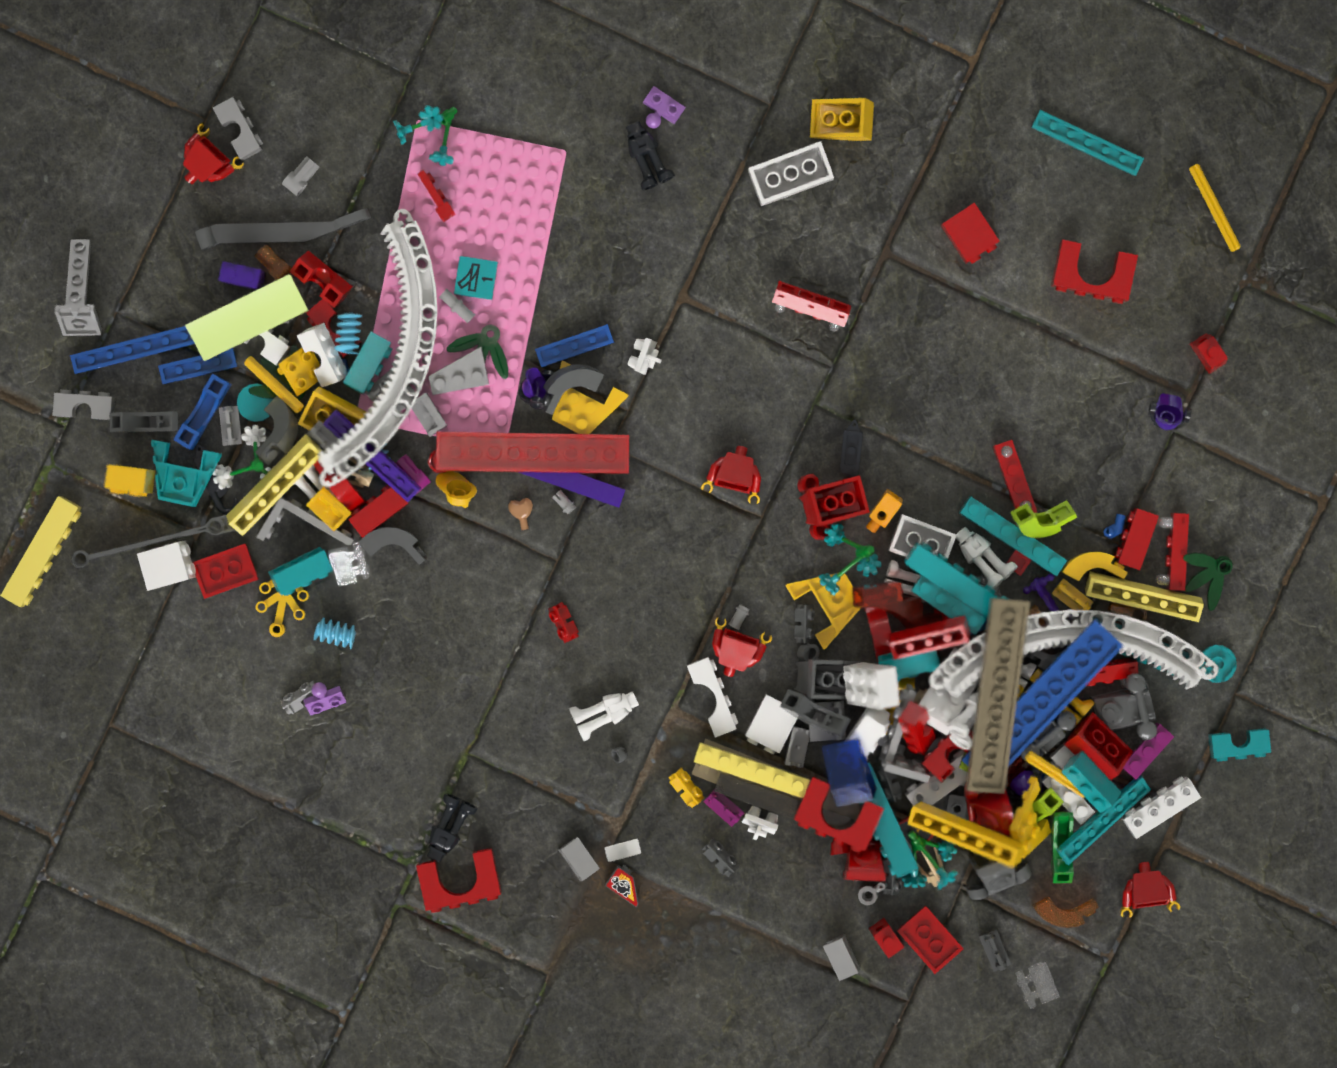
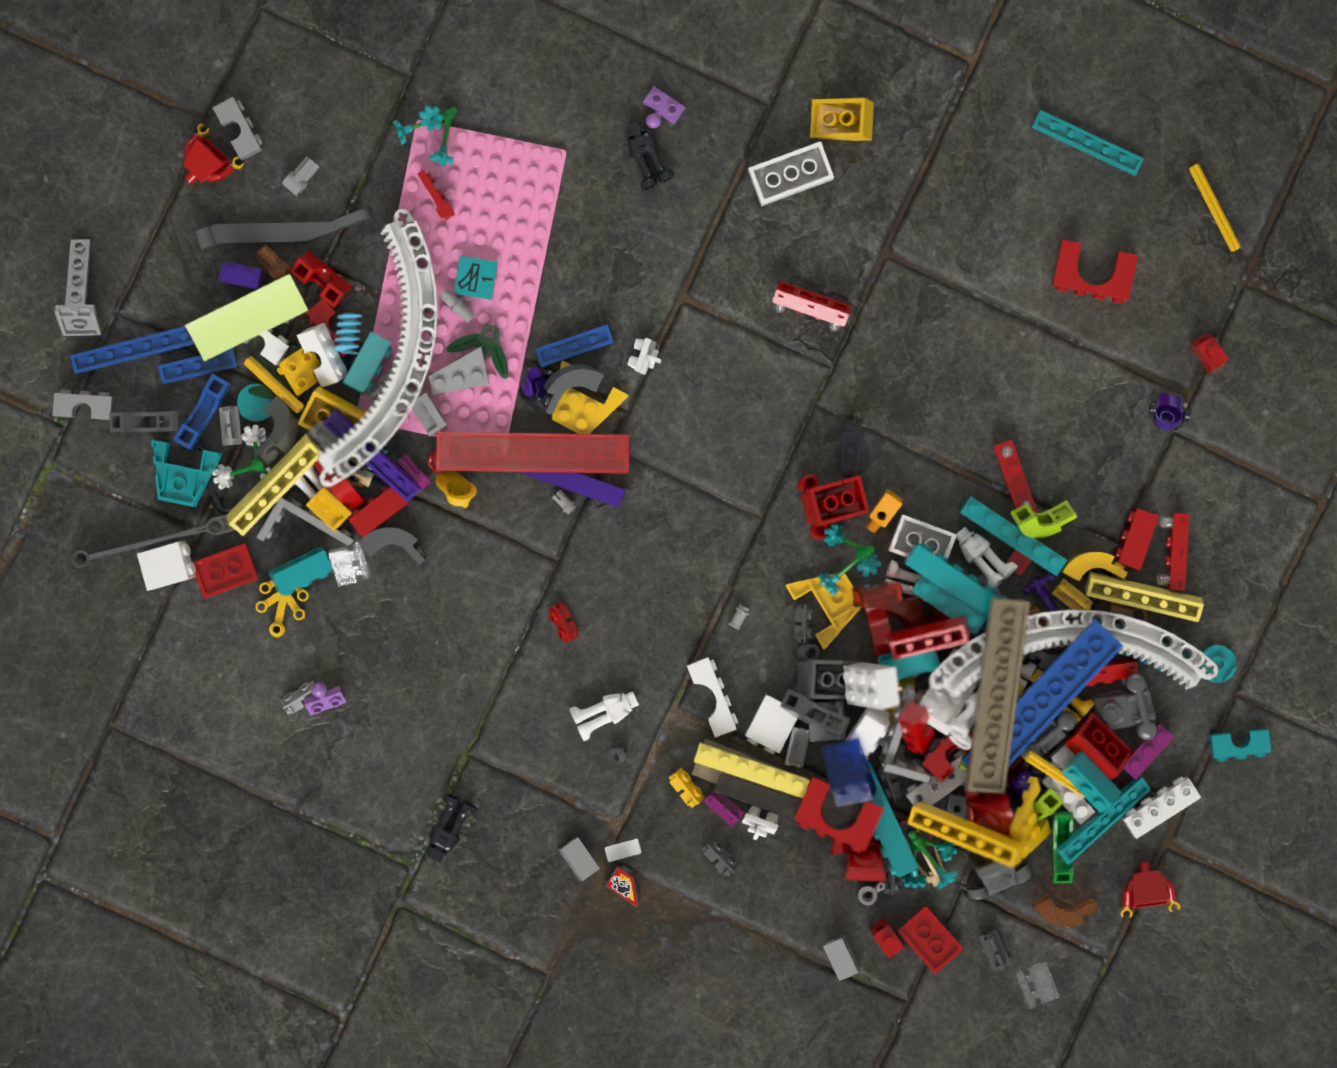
light yellow brick [0,496,82,607] -> none
yellow brick [105,465,156,497] -> none
medium azure piece [314,618,356,649] -> none
red arch [416,848,502,913] -> none
medium nougat rock [508,498,533,530] -> none
red torso [701,446,761,504] -> none
torso [712,618,772,677] -> none
red brick [941,203,1000,264] -> none
blue arm [1103,514,1126,539] -> none
dark green plant [1183,552,1233,611] -> none

